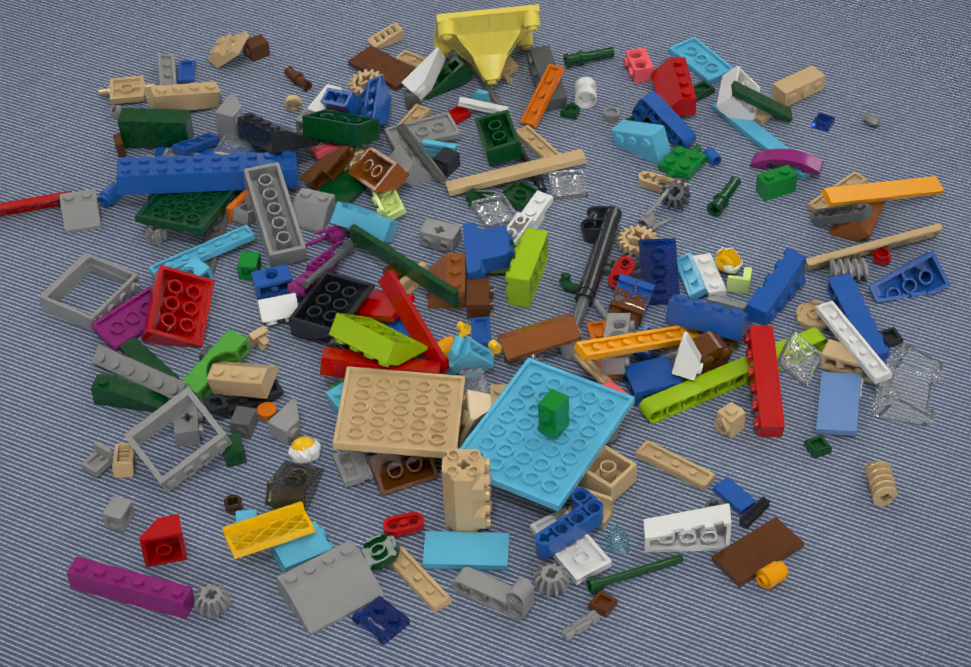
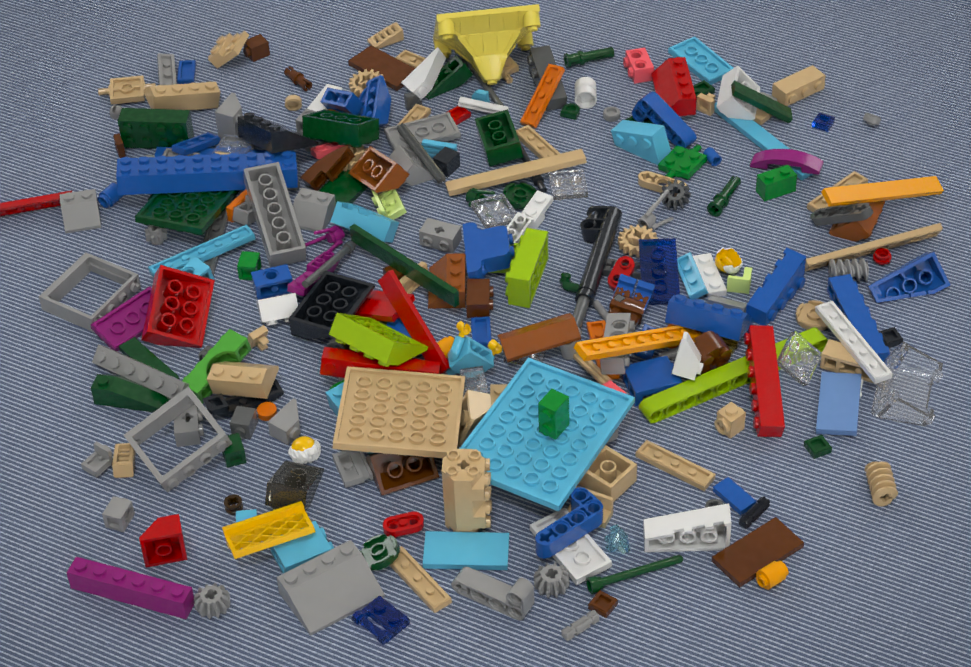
none -> tan tile [696,93,716,116]

